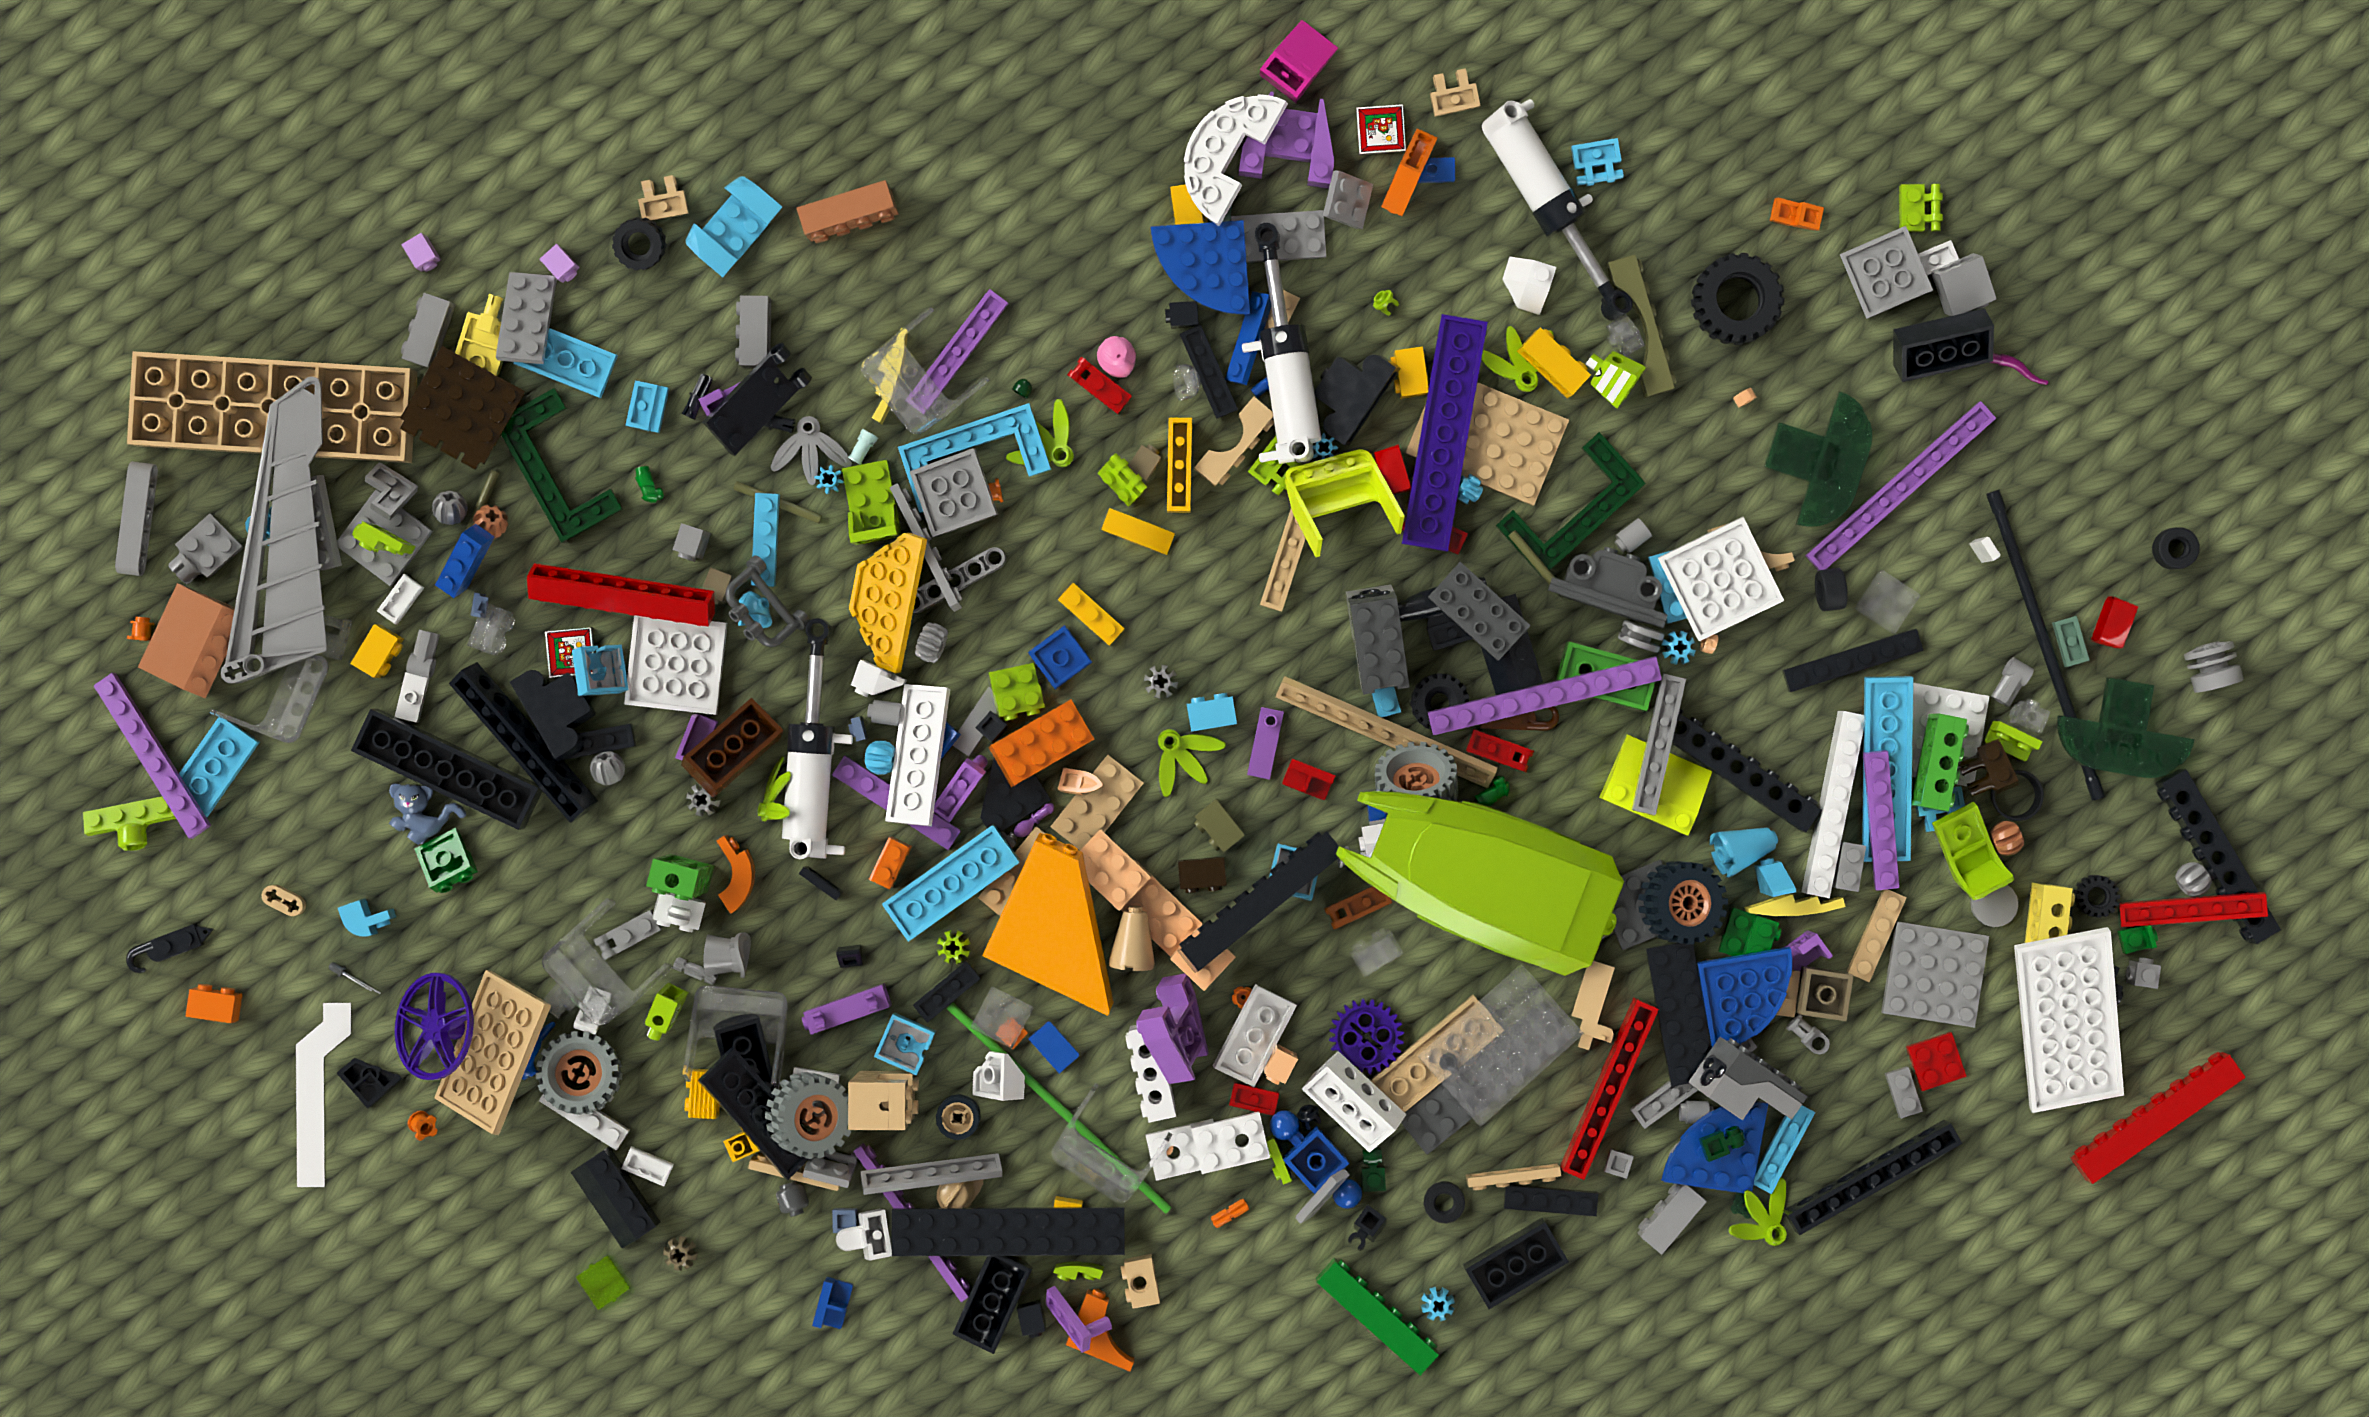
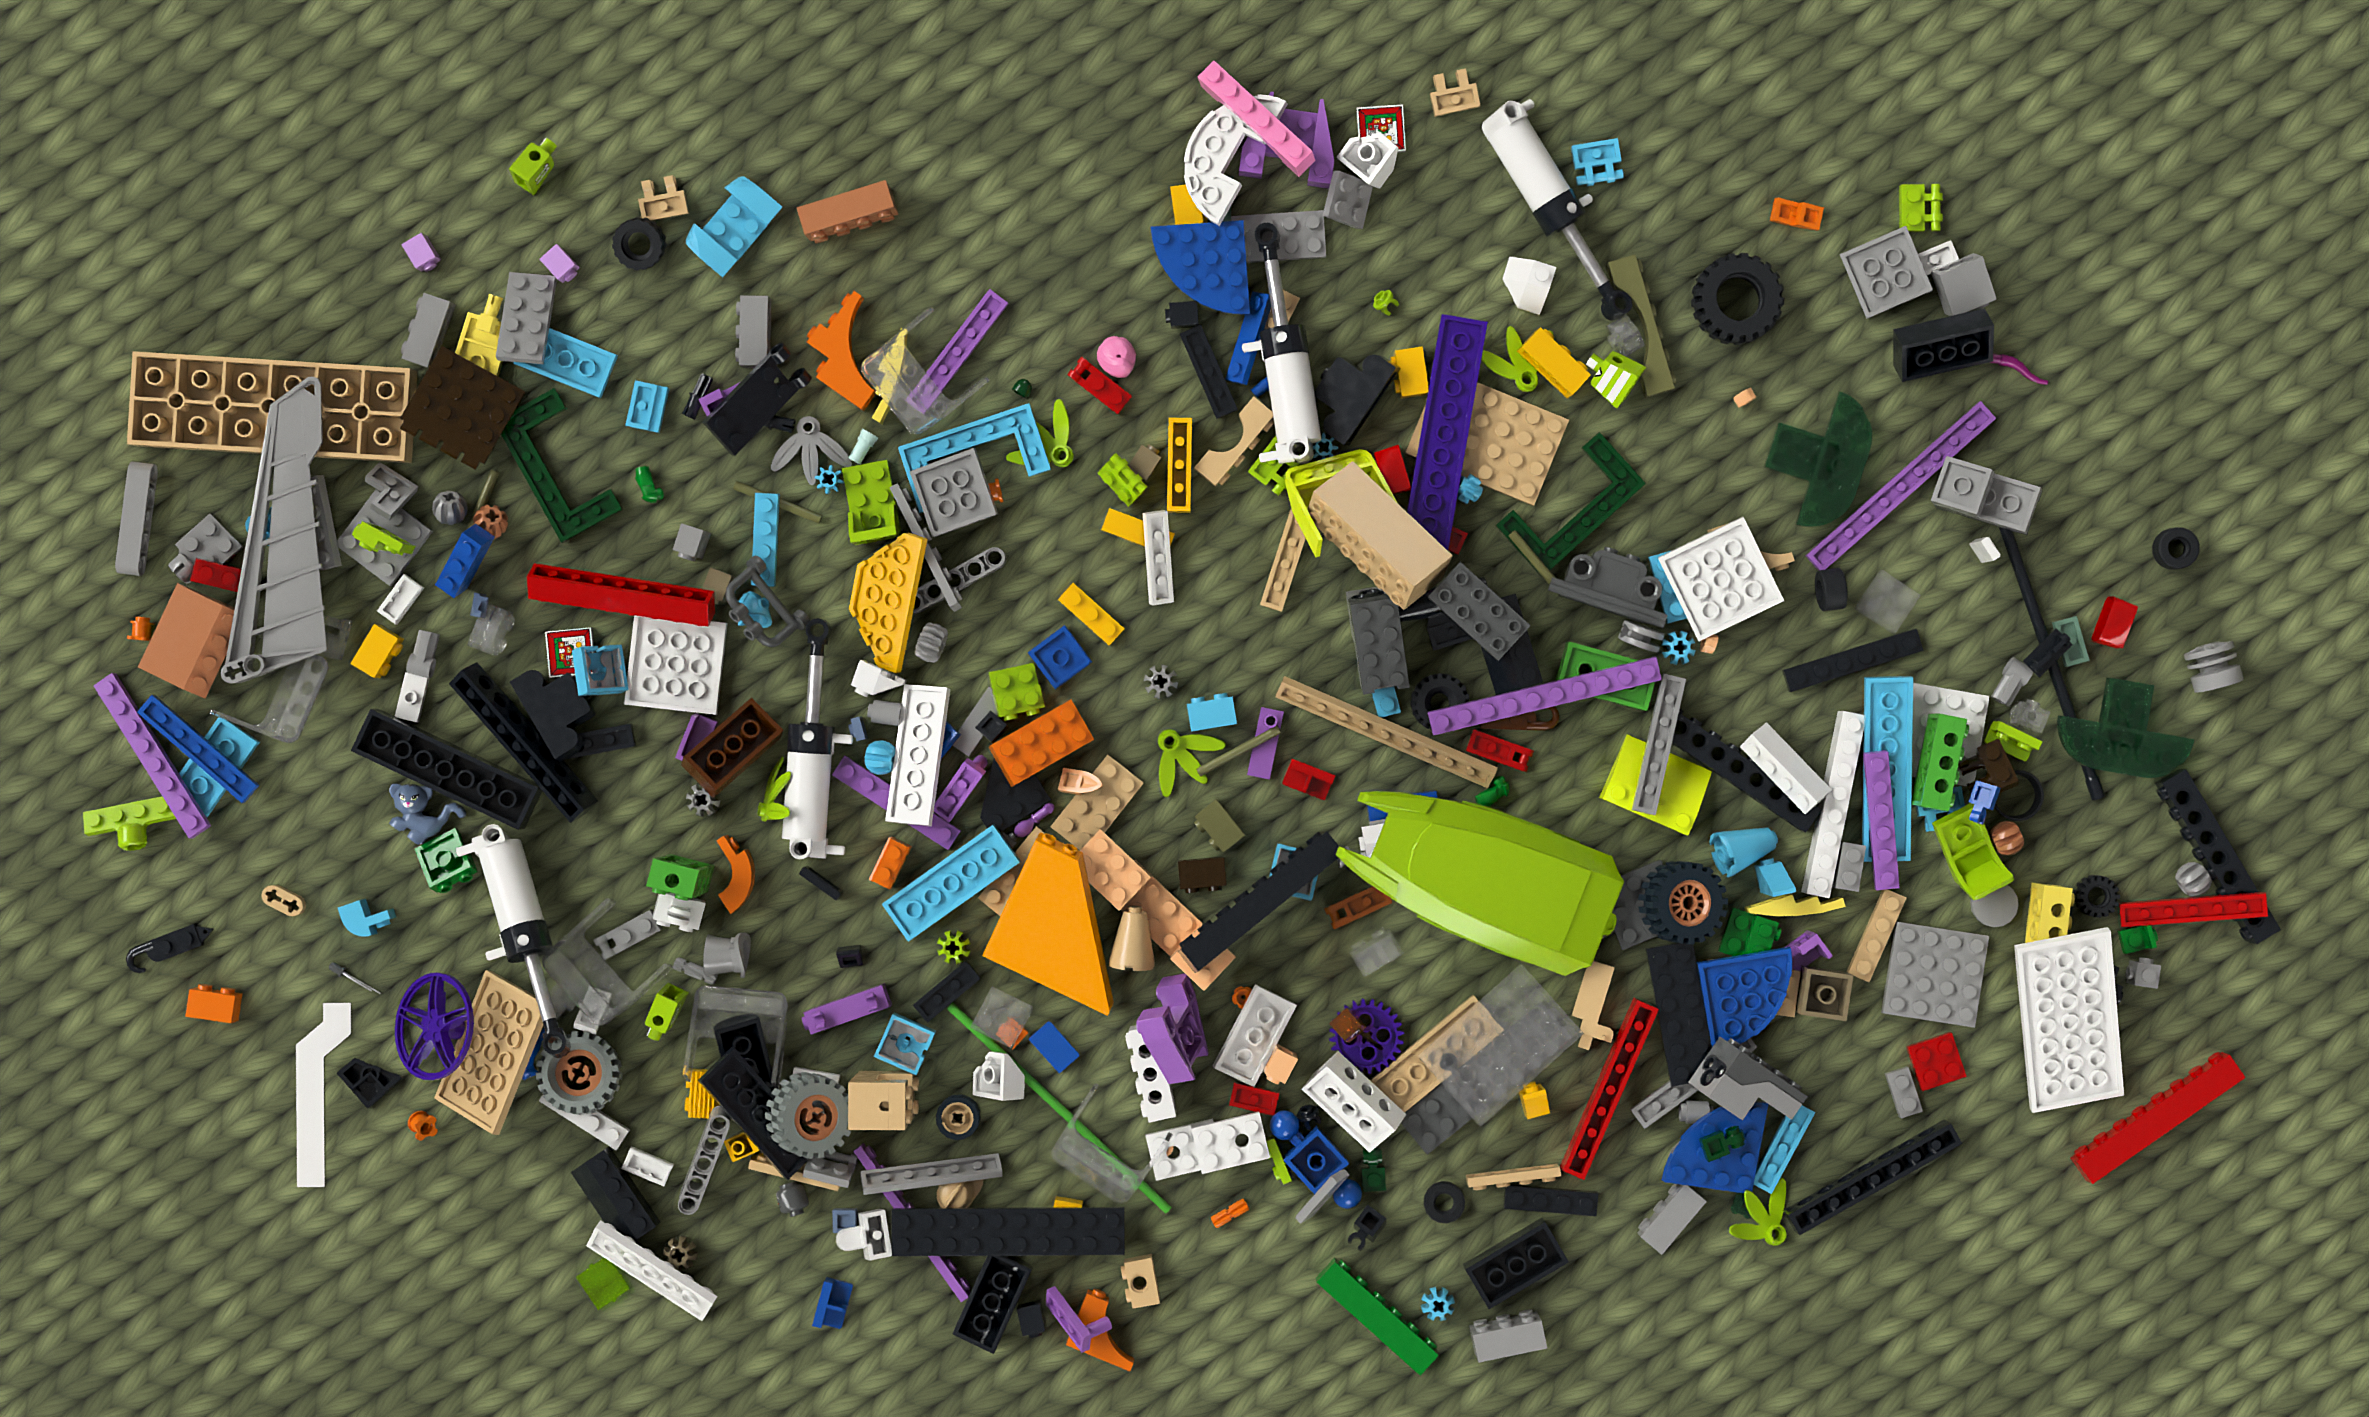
light grey piece [590,751,625,785] -> none
lime slope [1053,1262,1104,1281] -> none
clear hair [1173,364,1201,401] -> none
dark pink slope [1259,20,1338,103] -> none
light grey wheel [1375,742,1458,814] -> none
orange arch [1381,129,1438,216] -> none
blue plate [1418,157,1455,183] -> none
light grey plate [1603,1148,1634,1179] -> none
light grey brick [1615,518,1652,554] -> none
light grey connector [1786,1013,1830,1054] -> none
none -> blue plate [137,695,260,803]
none -> red plate [190,557,241,592]
none -> piece [456,824,571,1058]
none -> lime torso [509,138,557,196]
none -> white plate [586,1220,718,1321]
none -> light grey beam [678,1106,731,1215]
none -> orange arch [807,291,876,411]
none -> white plate [1143,510,1174,605]
none -> olive bar [1196,725,1282,777]
none -> bright pink arch [1198,61,1315,177]
none -> tan brick [1307,461,1453,610]
none -> clear orange brick [1329,1008,1366,1043]
none -> white slope [1336,133,1399,189]
none -> light grey brick [1469,1309,1547,1362]
none -> yellow slope [1518,1081,1550,1119]
none -> white brick [1740,722,1832,814]
none -> light grey piece [1931,456,2043,535]
none -> plate [1968,780,2001,825]
none -> black hinge [2023,628,2073,678]

